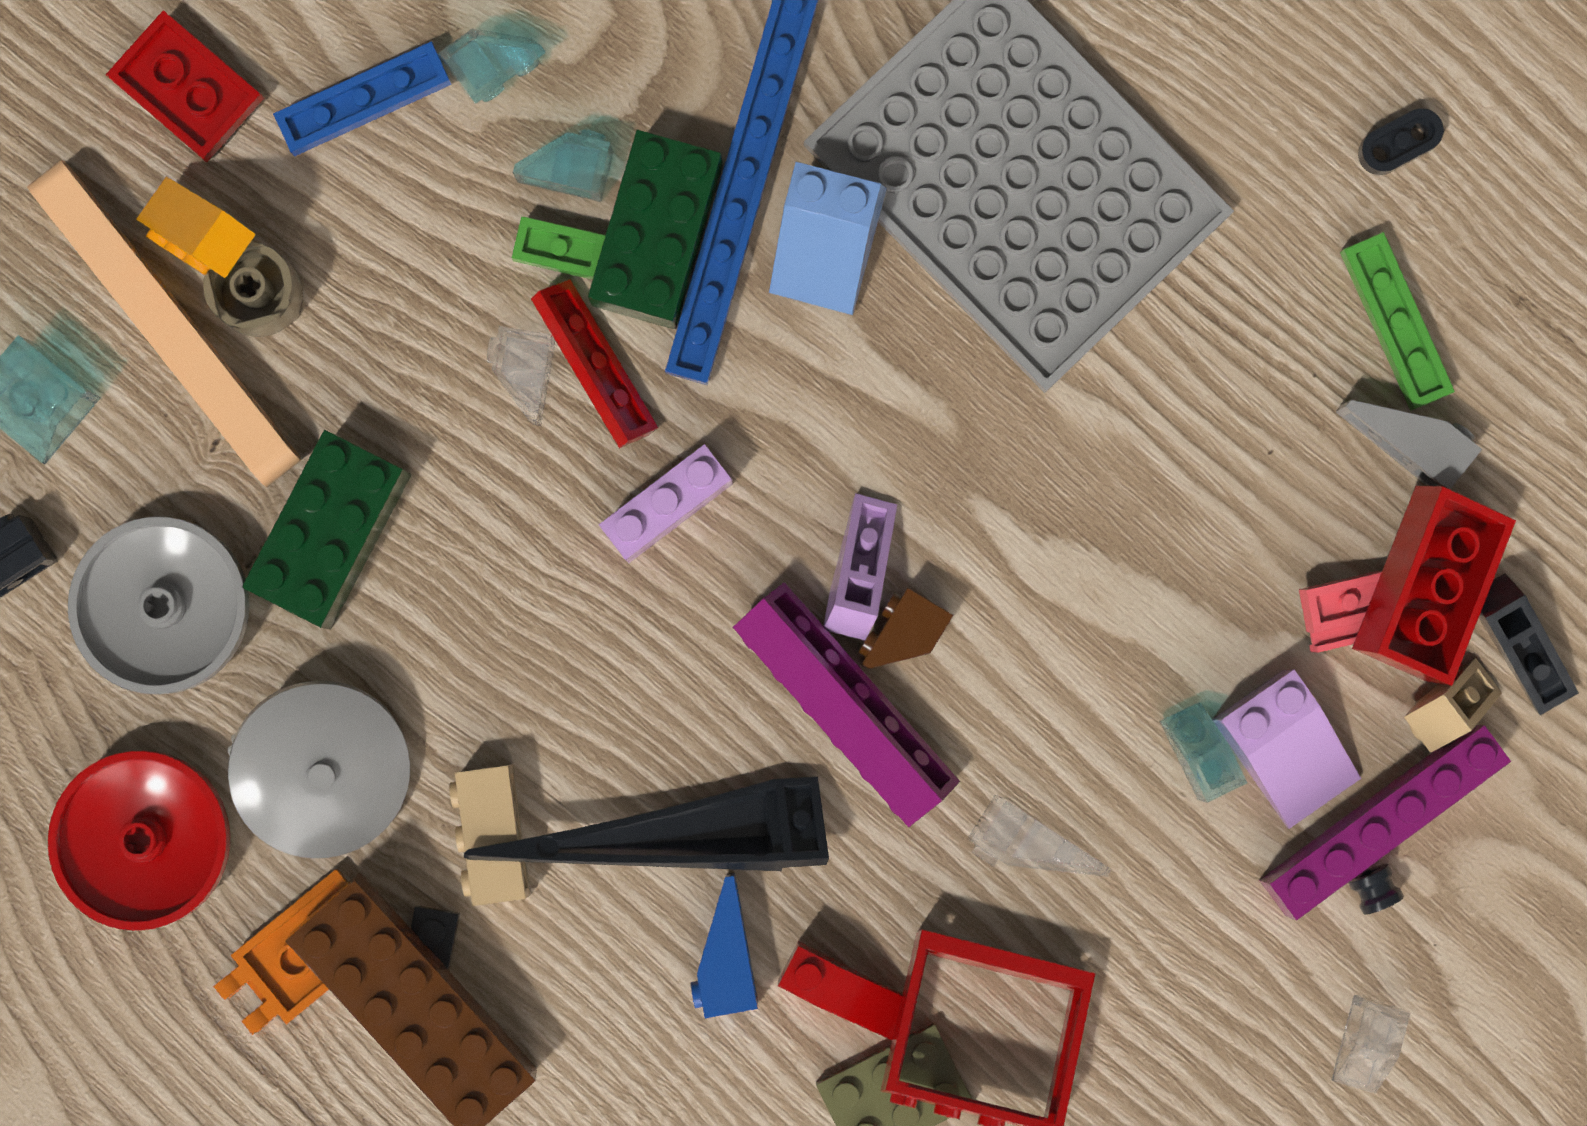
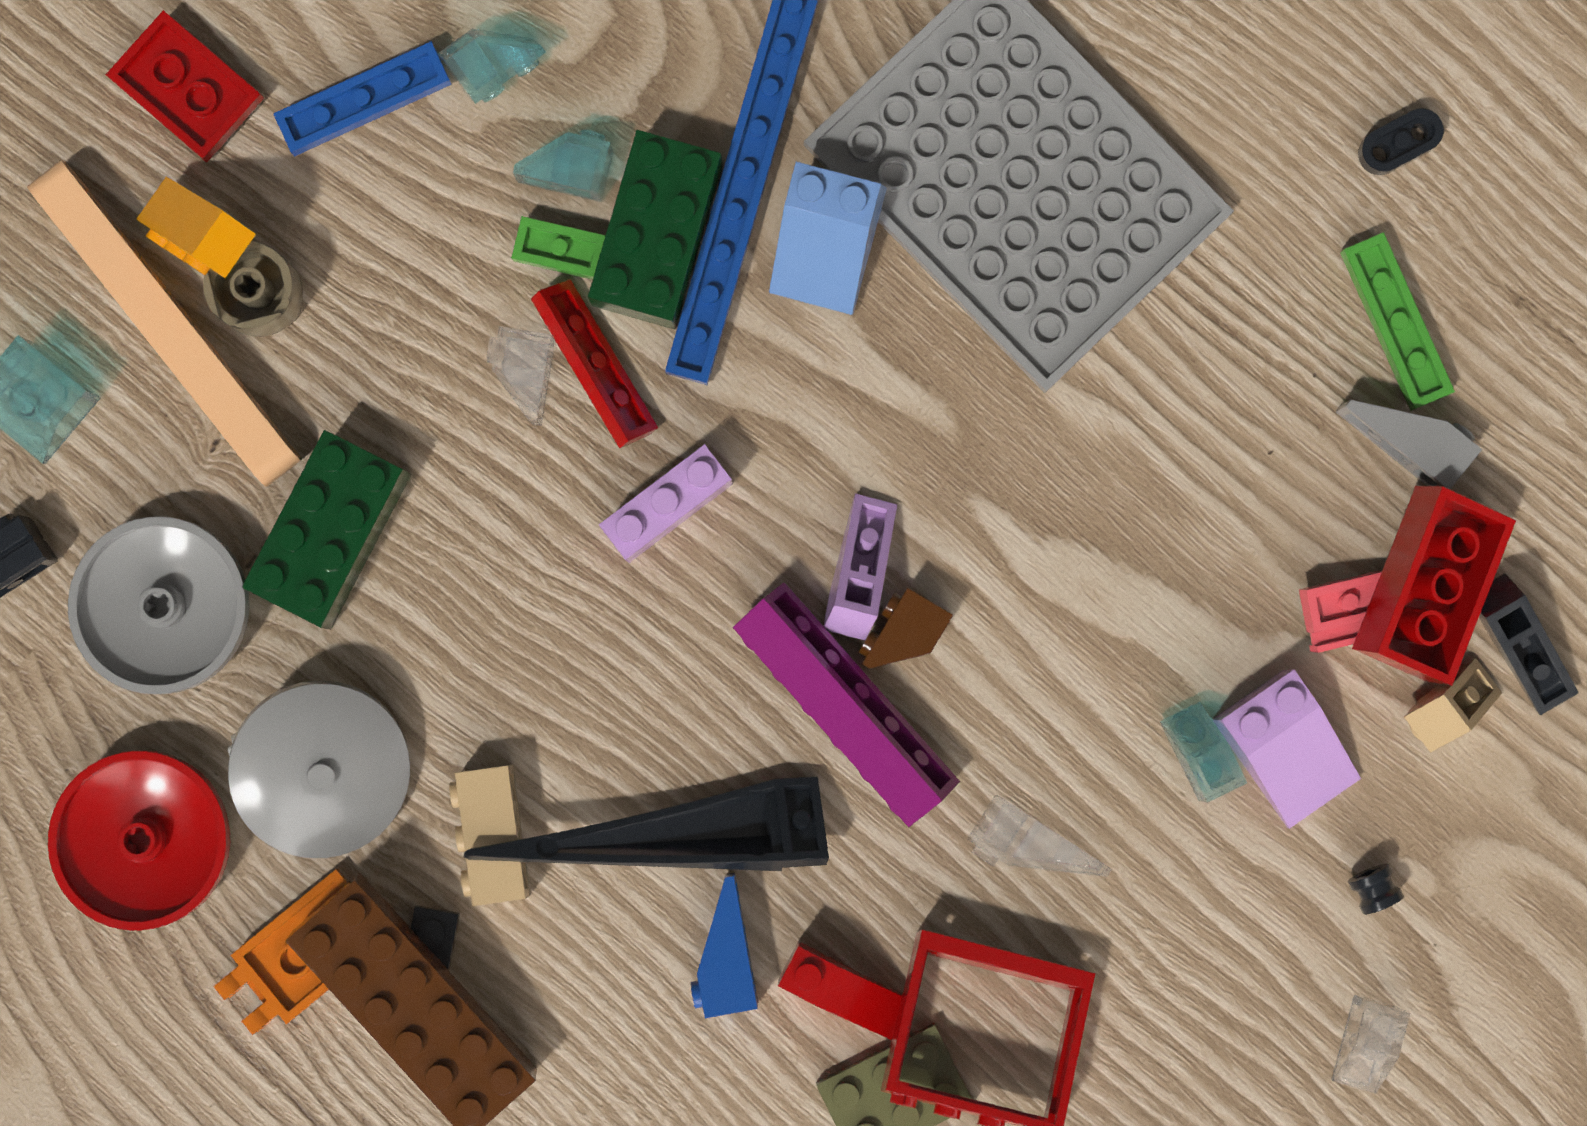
magenta brick [1259,725,1512,921] -> none

